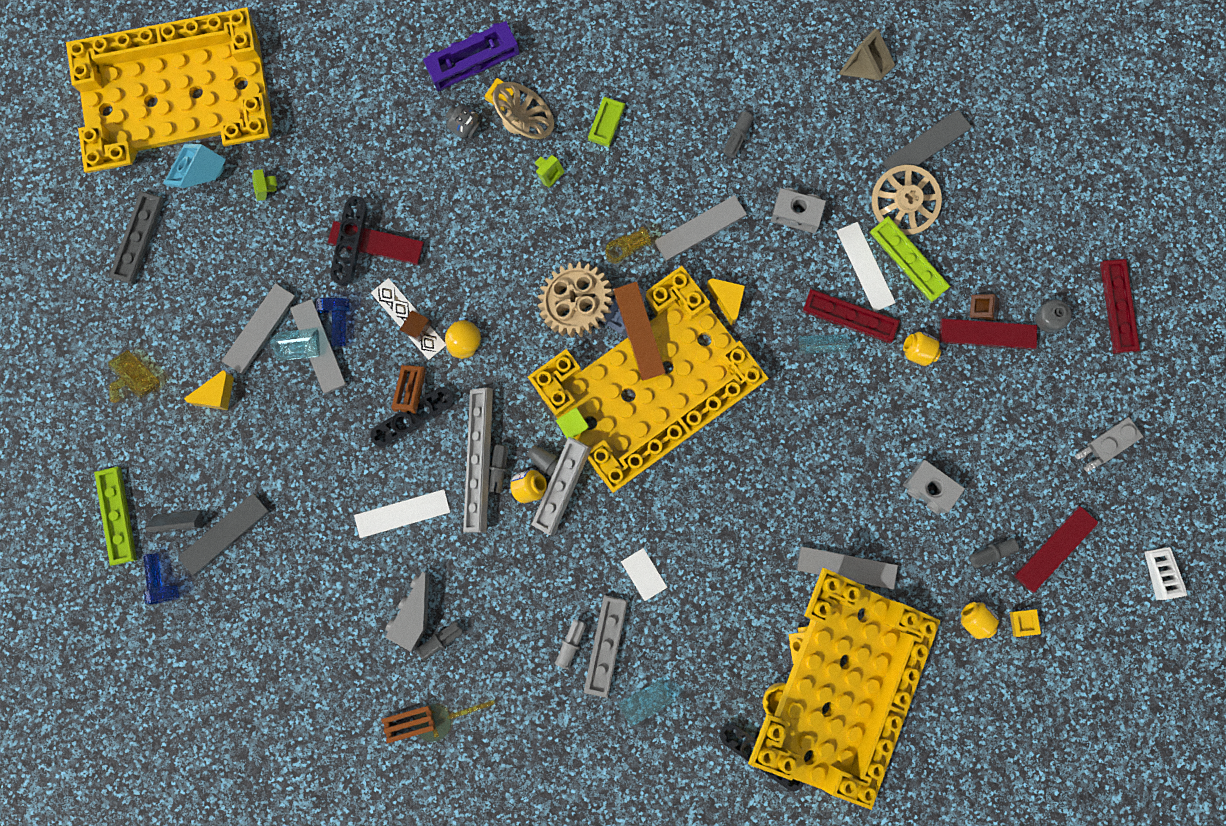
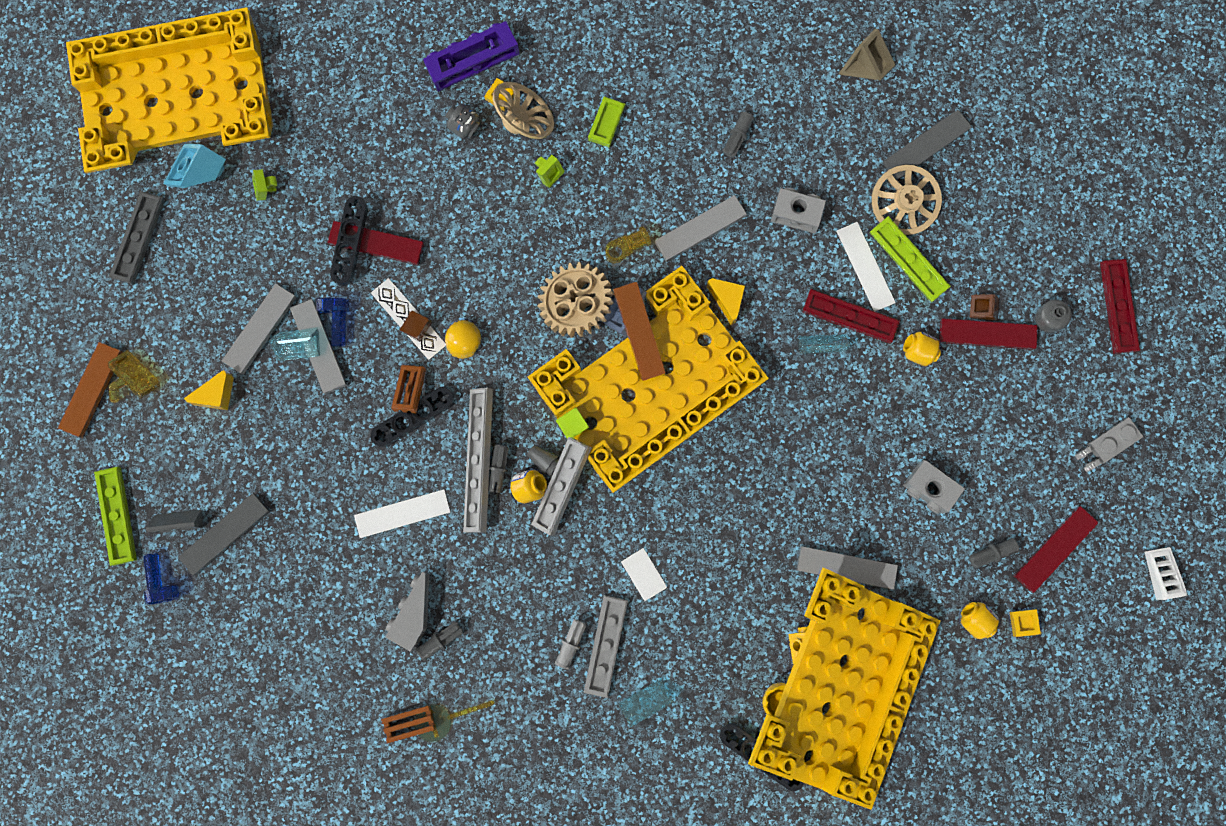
none -> dark orange tile [58,342,123,438]

